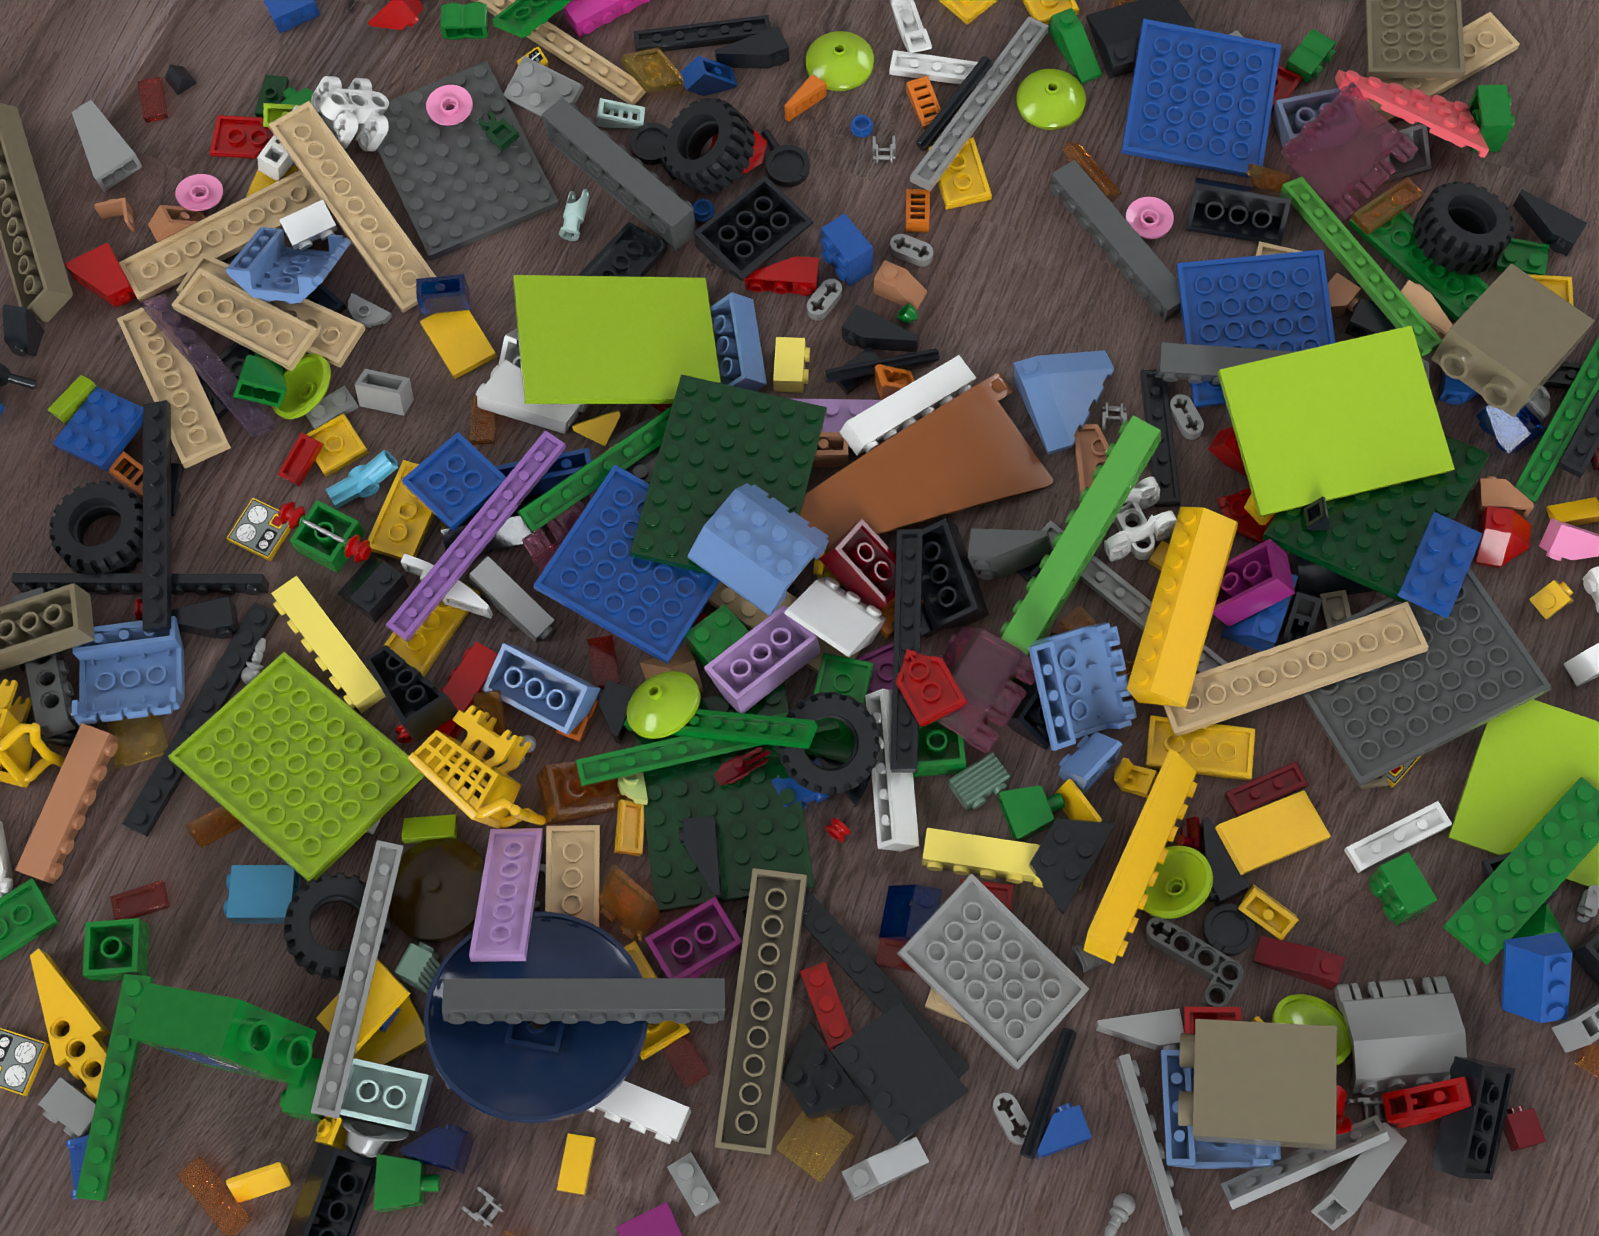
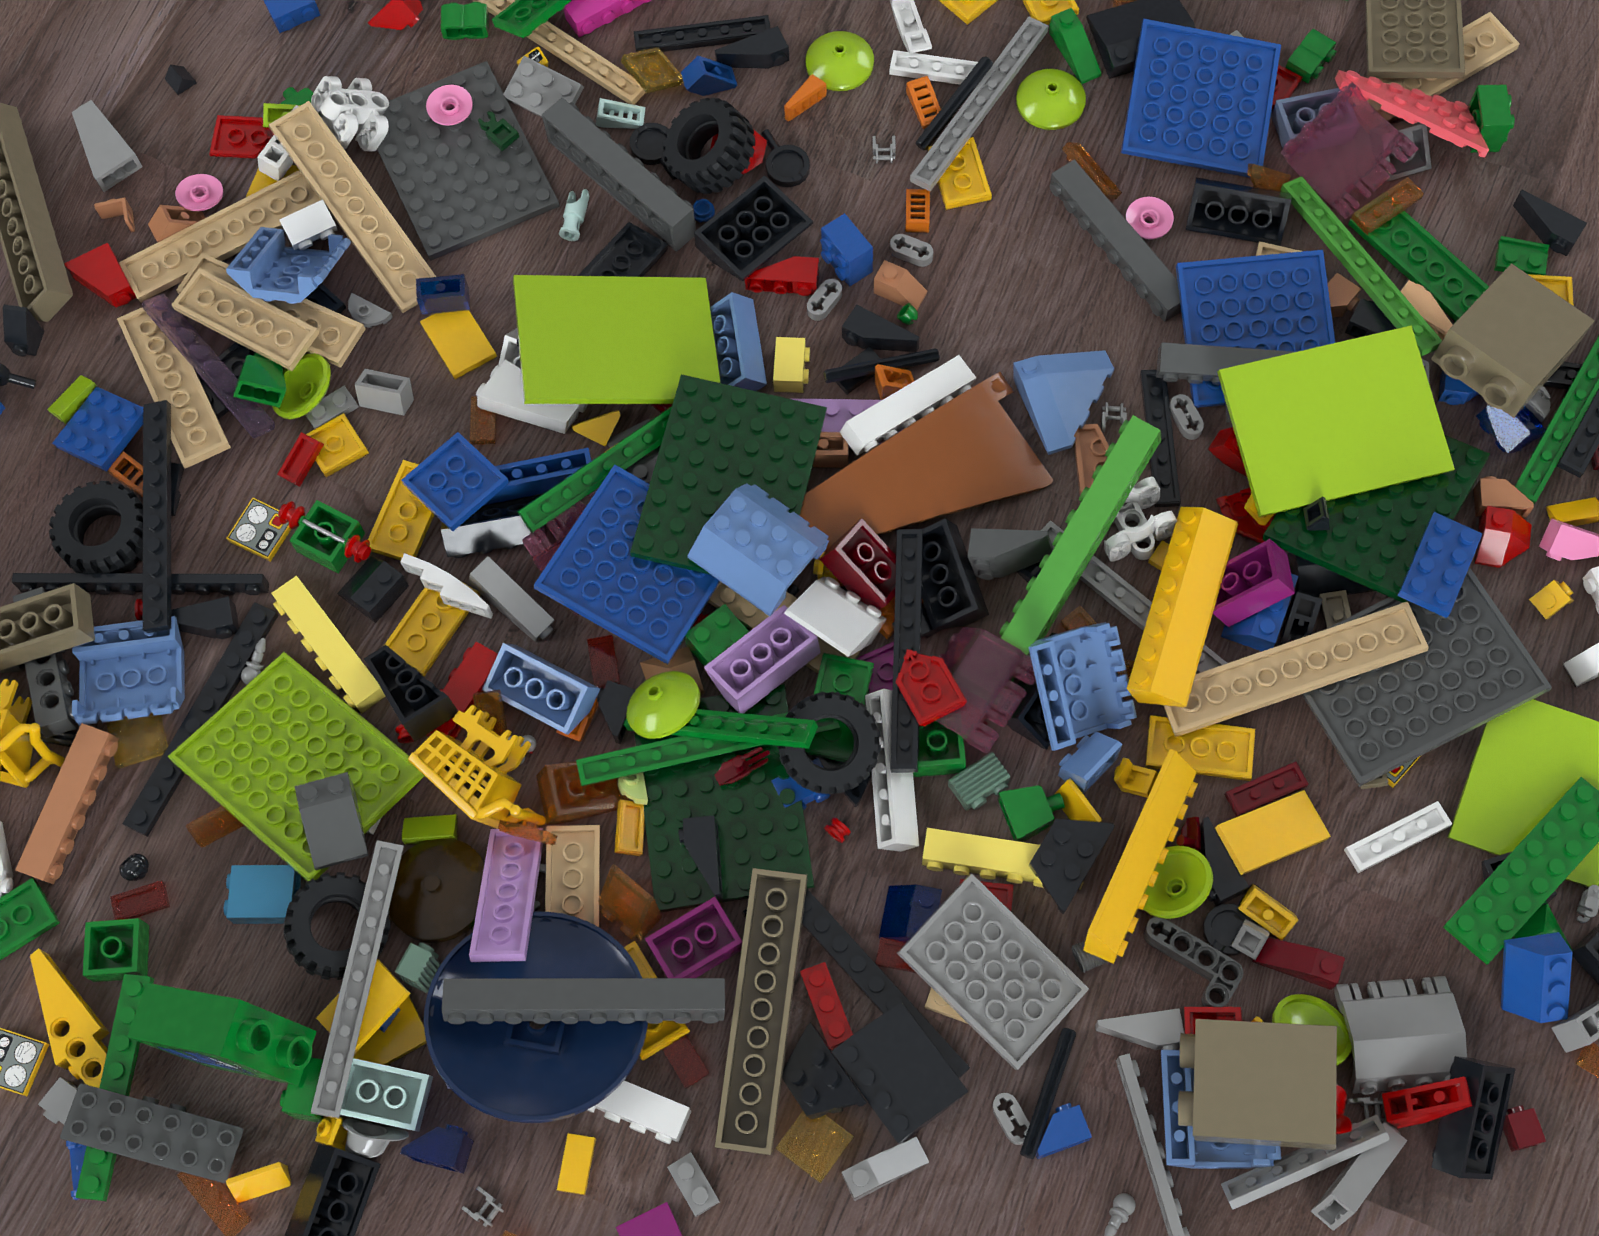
clear red tile [137,76,168,123] -> none
dark green plate [254,75,289,118] -> none
medium azure piece [325,450,398,509] -> none
green torso [374,1155,441,1212] -> none
medium lavender plate [386,430,566,642] -> none
blue plate [850,115,873,138] -> none
green brick [1368,852,1437,926] -> none
black tyre [1413,181,1514,275] -> none
none -> dark grey bracket [60,1083,244,1183]
none -> black piece [119,853,149,881]
none -> dark grey slope [295,772,369,870]
none -> clear orange plate [498,820,558,846]
none -> light grey slope [1231,919,1270,960]

